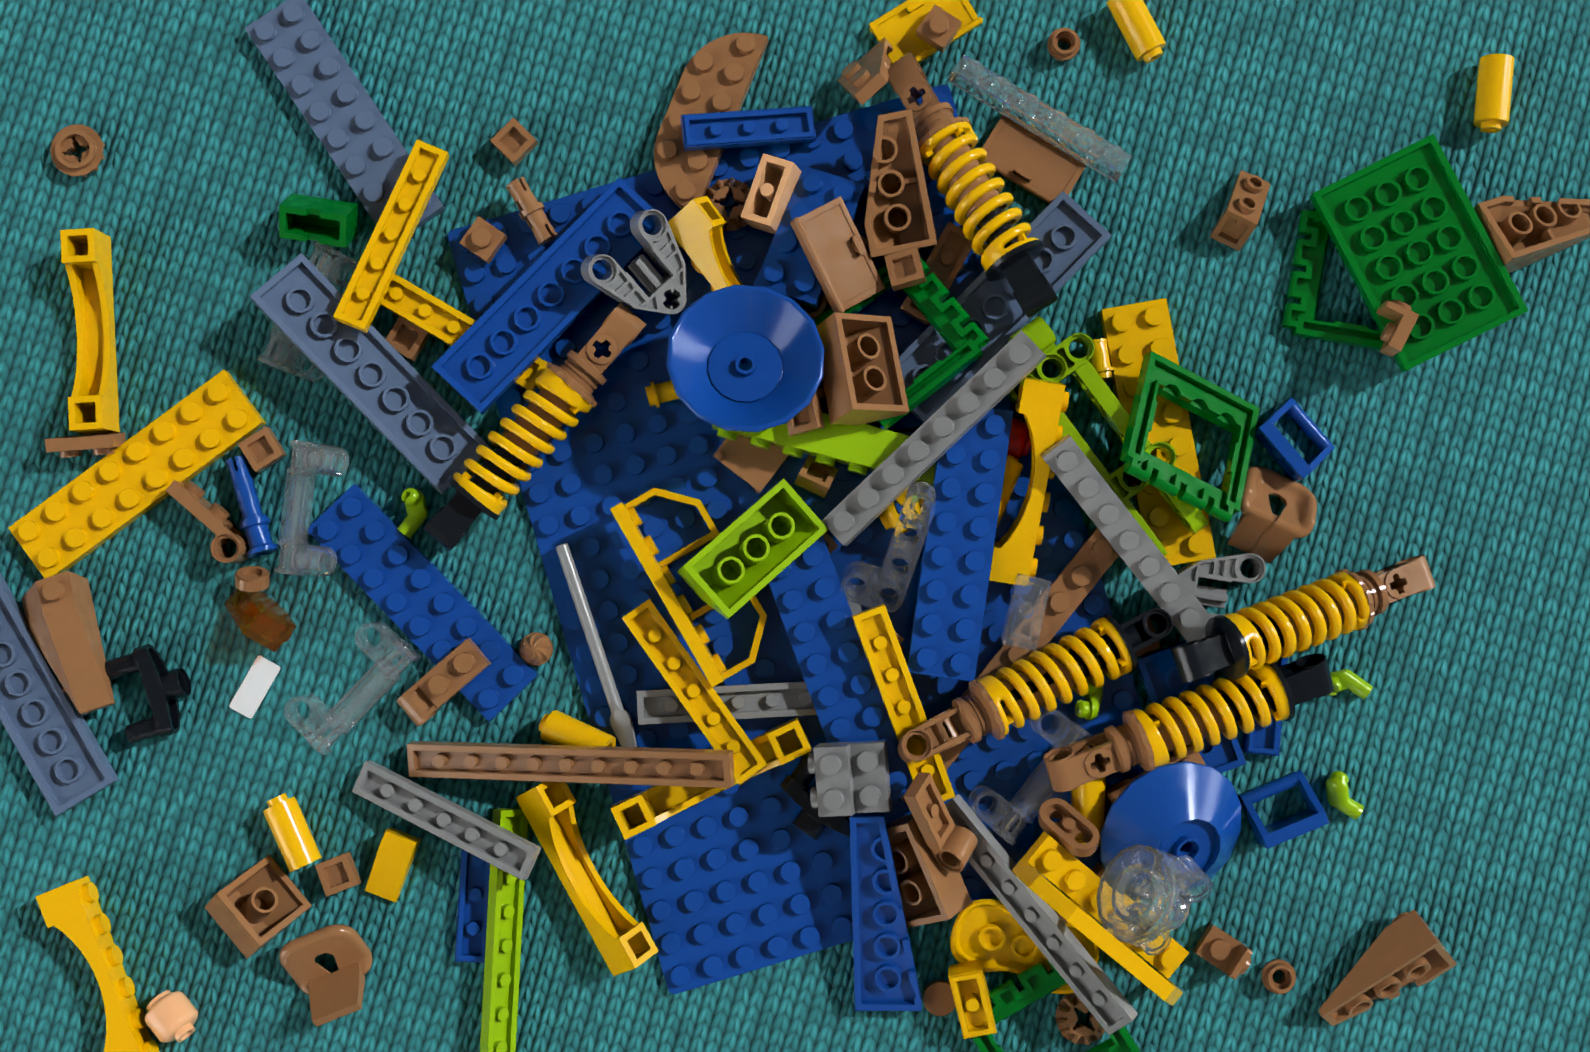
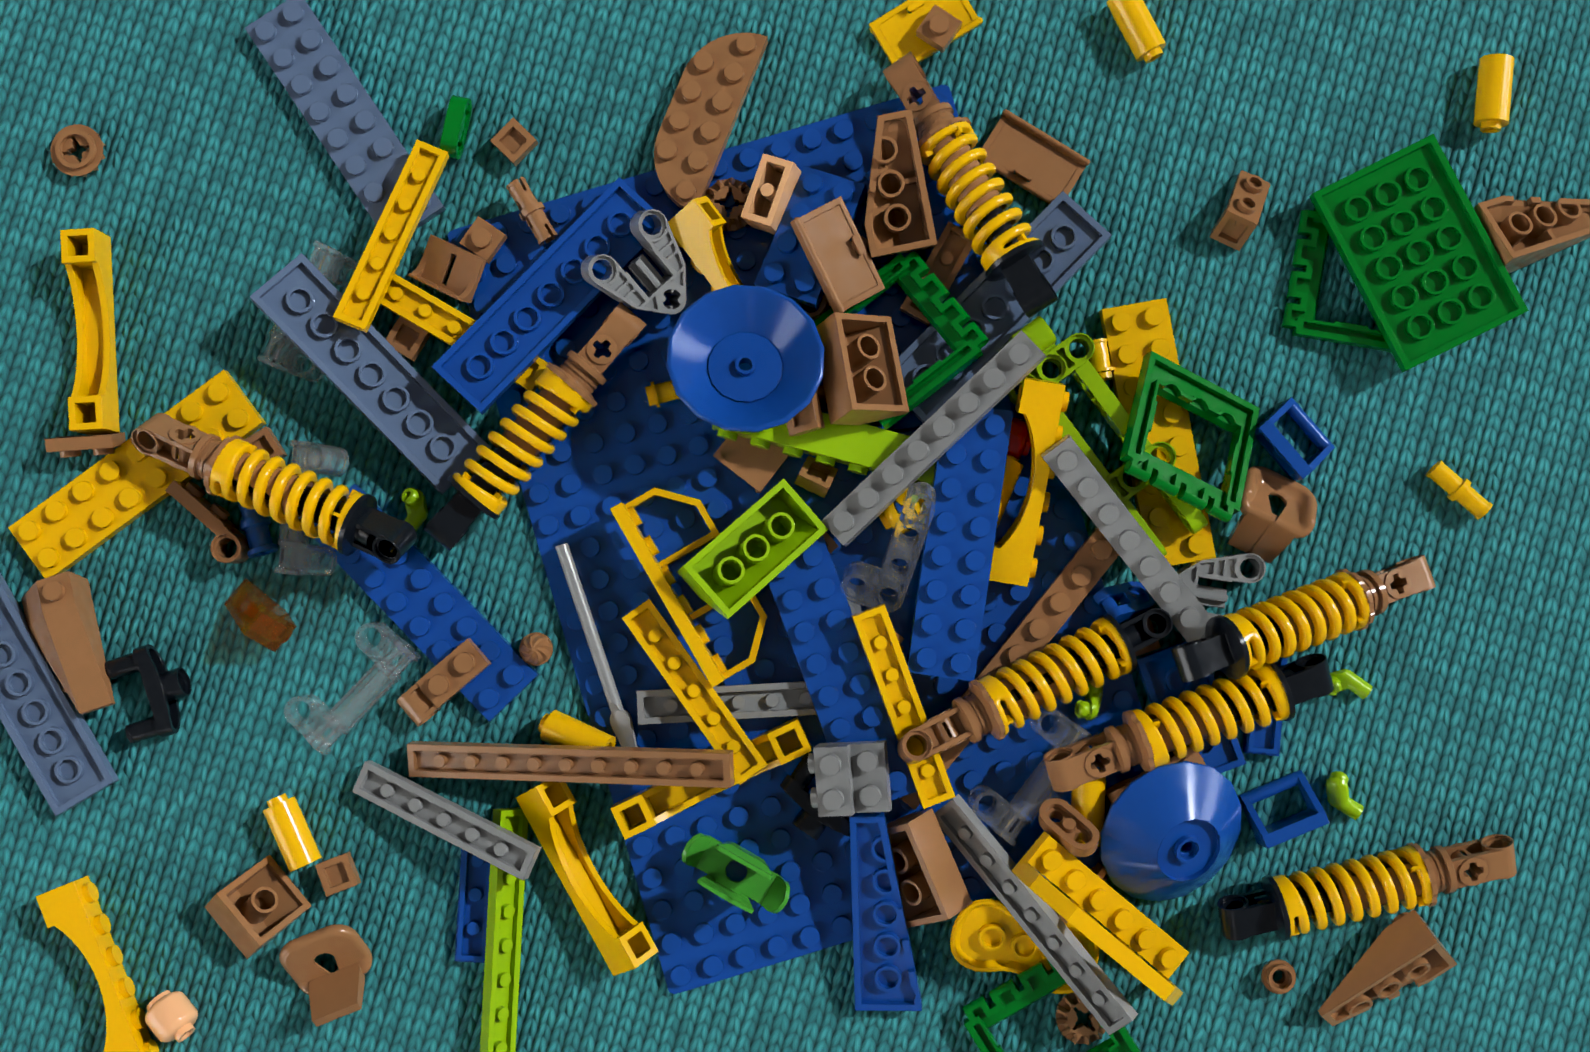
white sticker [229,655,281,719] -> none
medium nougat tile [235,566,270,592] -> none
green brick [279,193,358,248] -> none
yellow slope [365,827,421,903] -> none
blue tile [680,106,816,151] -> none
medium nougat wing [837,37,893,105] -> none
medium nougat plate [884,247,926,291] -> none
medium nougat plate [903,772,978,873] -> none
medium nougat tile [922,979,955,1016] -> none
clear plate [947,54,1132,183] -> none
yellow slope [948,960,997,1039] -> none
clear slope [1001,573,1051,651] -> none
medium nougat plate [1047,28,1080,61] -> none
clear piece [1097,844,1213,955] -> none
medium nougat bracket [1192,923,1253,980] -> none
medium nougat bracket [1376,300,1419,357] -> none
none -> piece [131,413,417,564]
none -> medium nougat piece [408,234,487,303]
none -> green beam [440,95,472,160]
none -> bright green piece [682,833,790,914]
none -> blue plate [1093,581,1155,624]
none -> piece [1217,834,1517,941]
none -> yellow pin [1426,460,1493,520]

